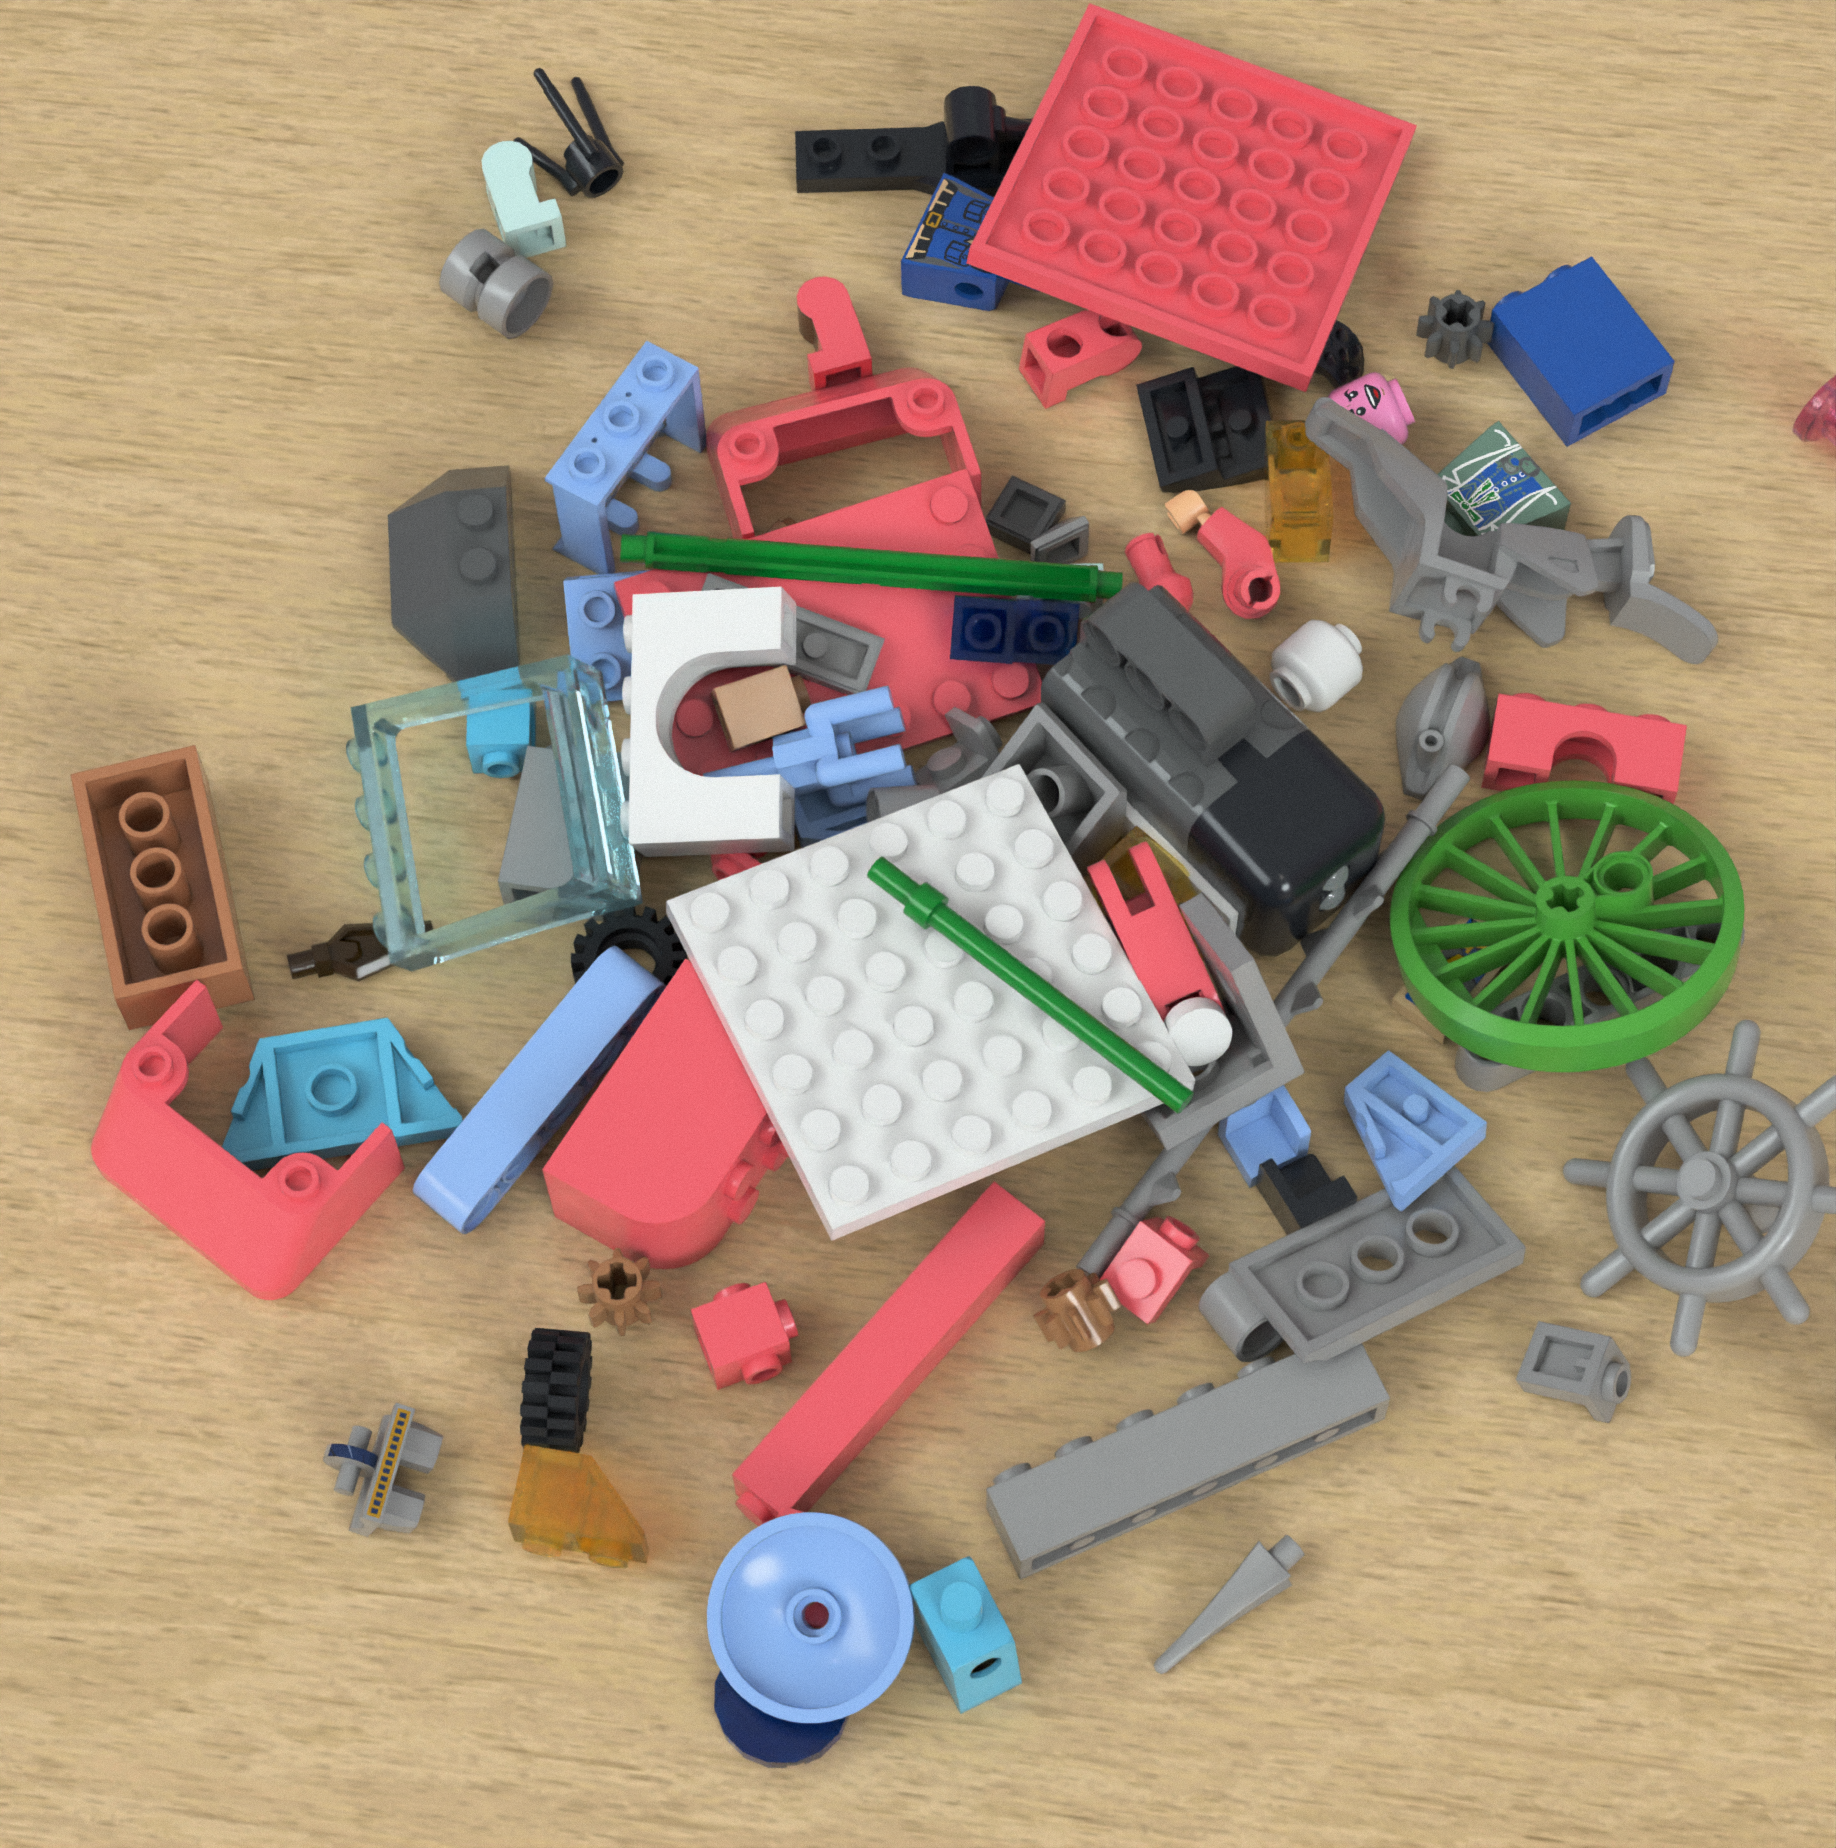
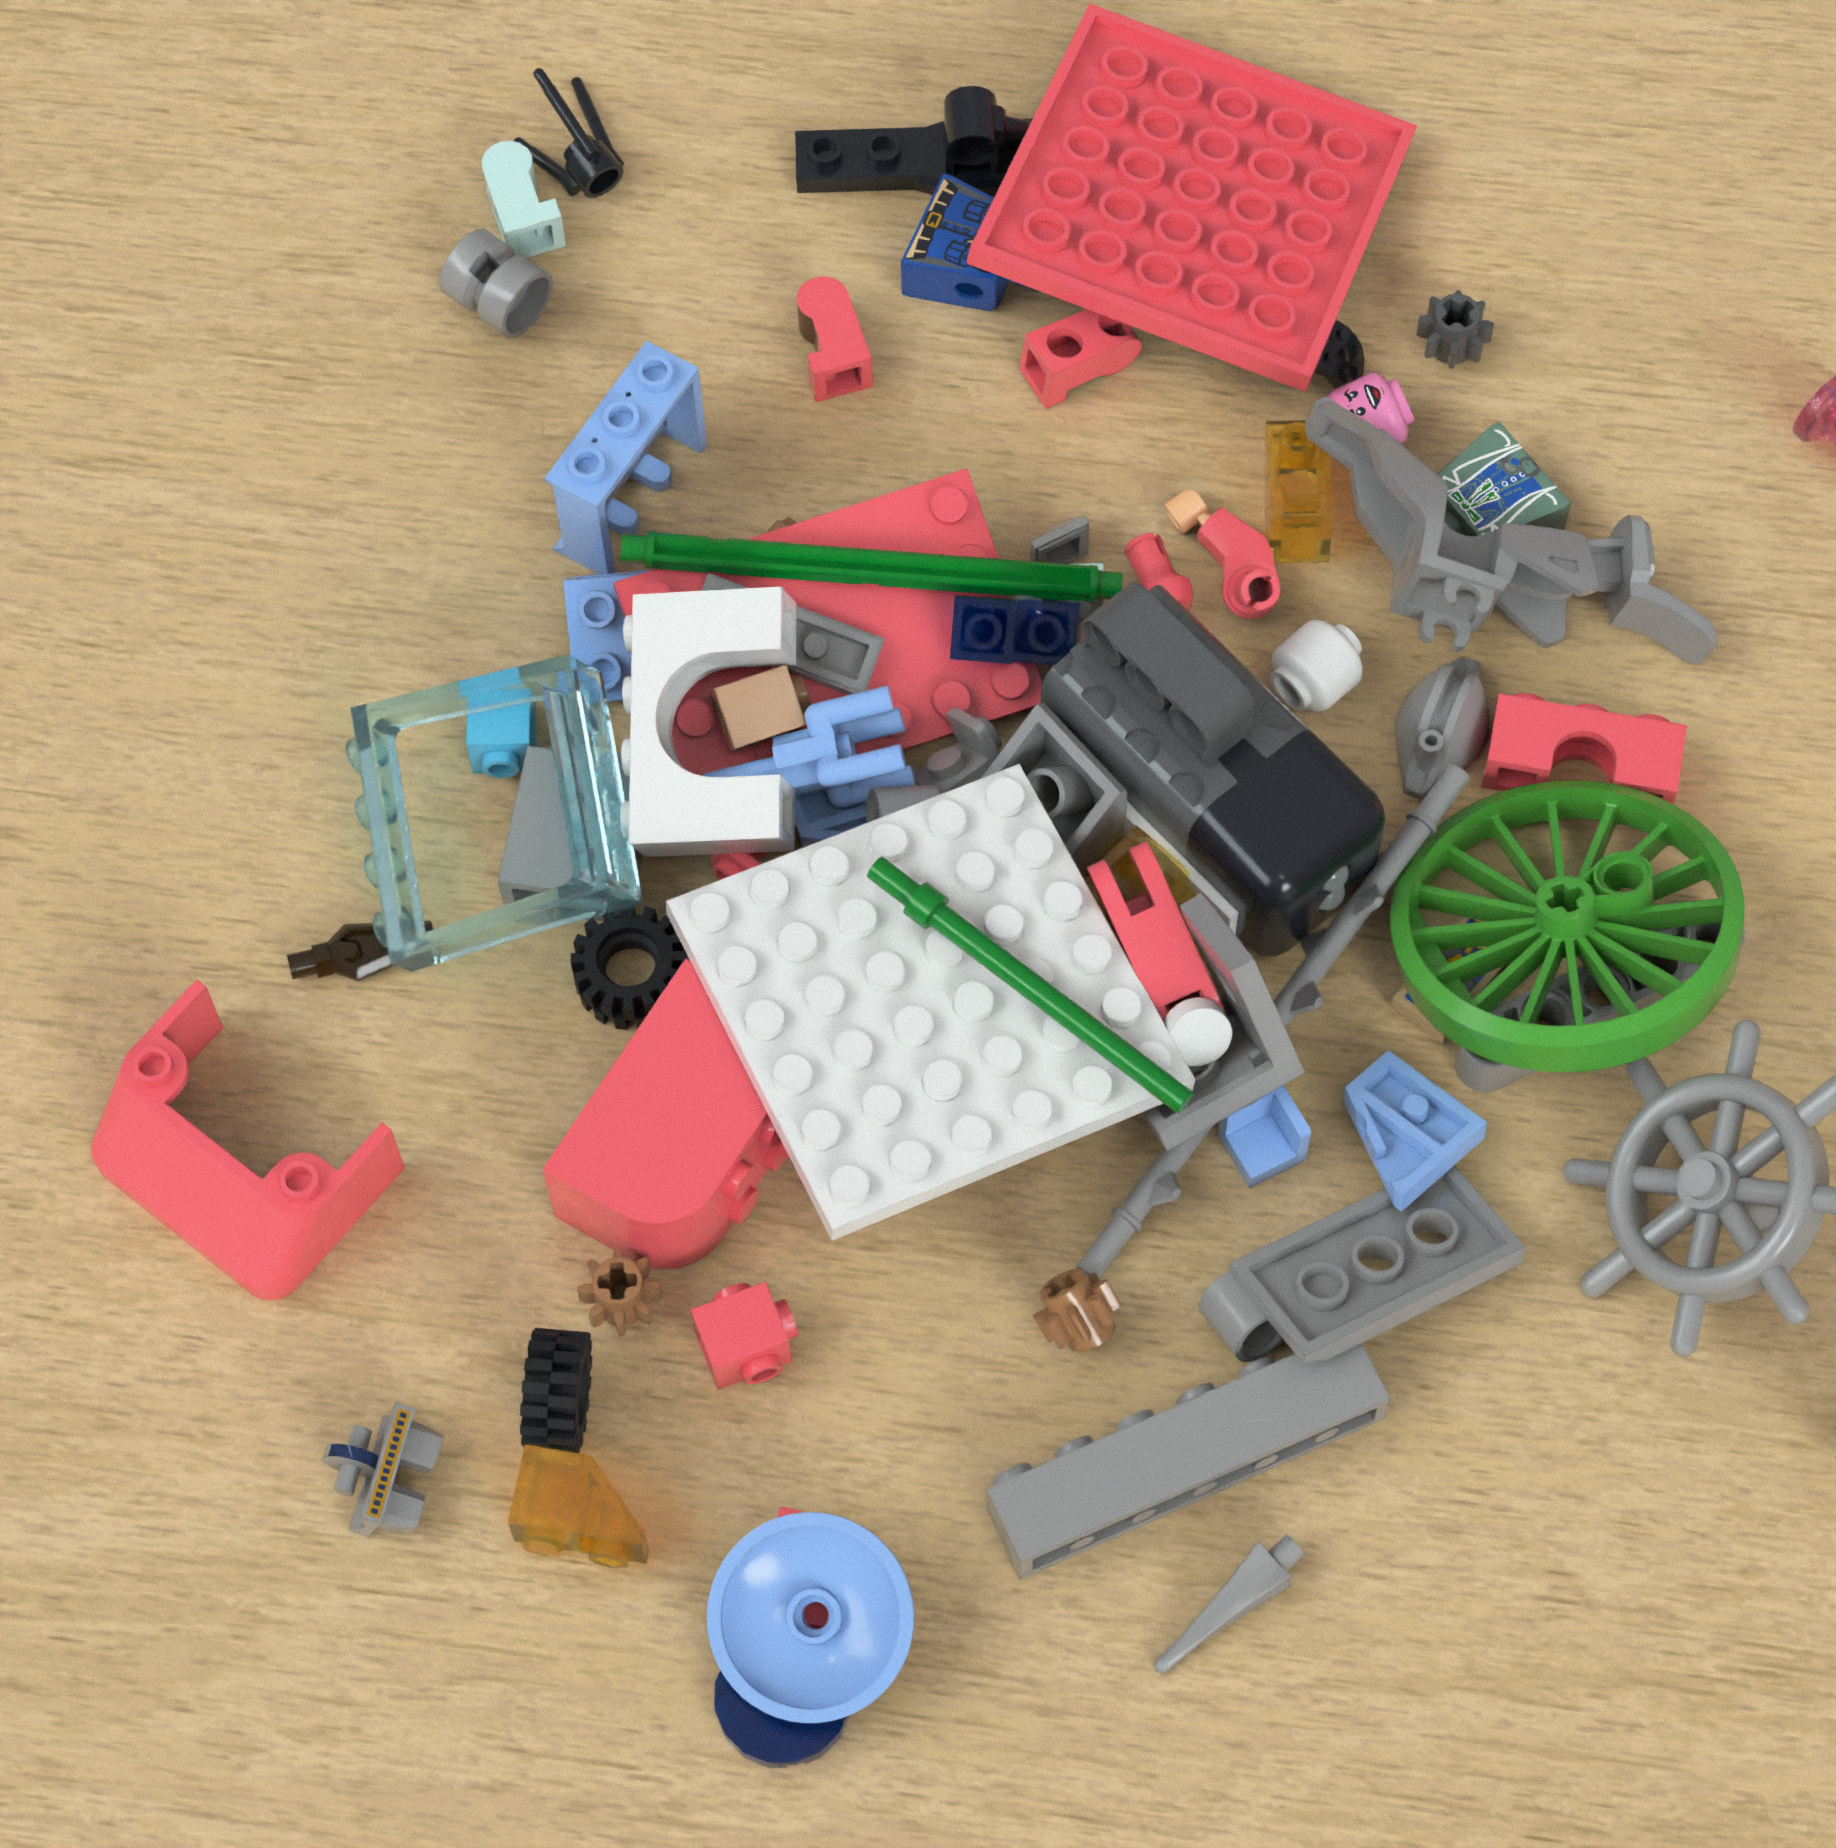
nougat brick [70,745,255,1030] -> none
medium azure wing [222,1017,463,1171] -> none
dark grey wedge [388,465,521,689] -> none
light blue beam [412,946,666,1234] -> none
coral windscreen [706,367,981,539] -> none
coral brick [732,1181,1045,1526] -> none
medium azure torso [909,1556,1022,1714] -> none
dark grey tile [985,475,1066,555] -> none
coral bracket [1100,1216,1209,1325] -> none
black slope [1136,366,1287,493] -> none
black panel [1256,1154,1357,1235] -> none
blue brick [1487,256,1675,447] -> none
light grey bracket [1516,1321,1631,1423] -> none

